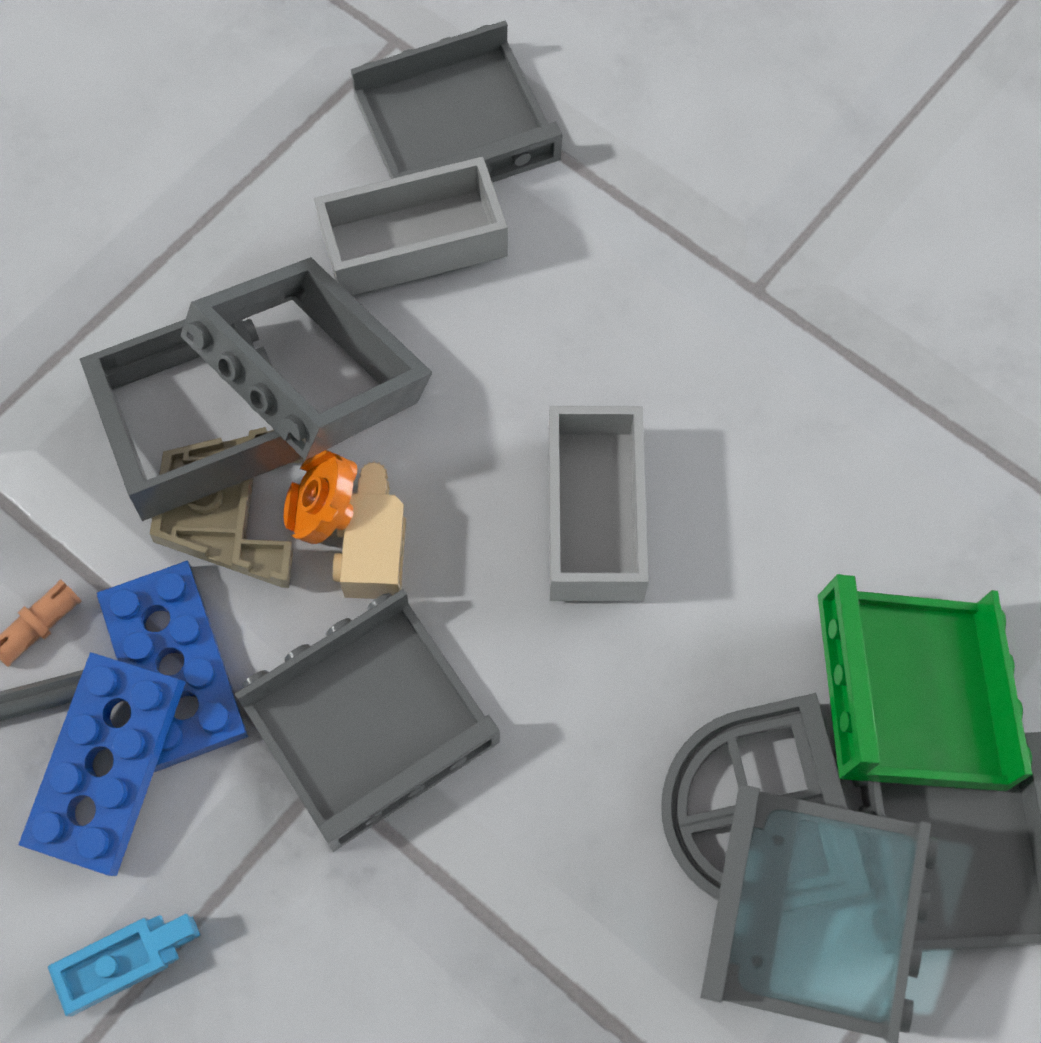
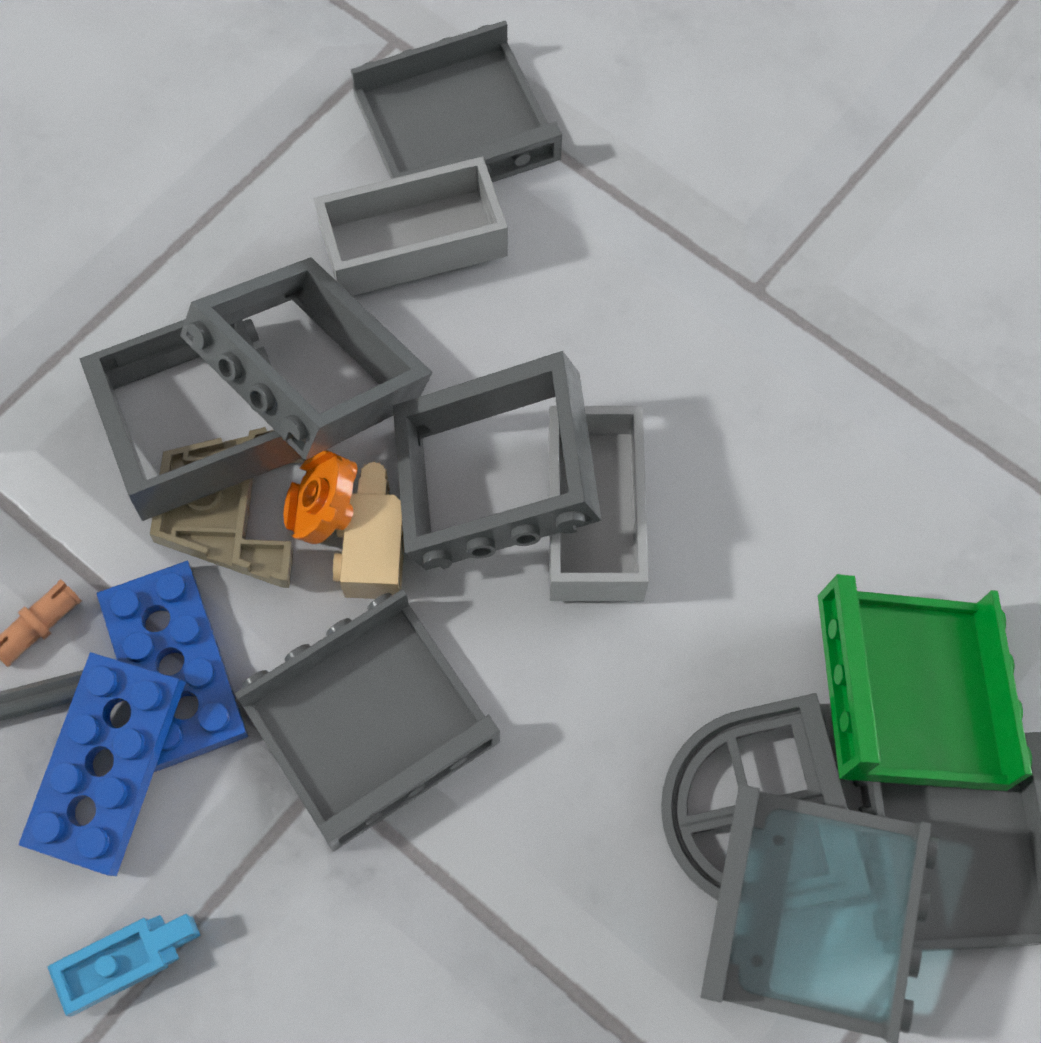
none -> dark grey window [393,351,602,570]

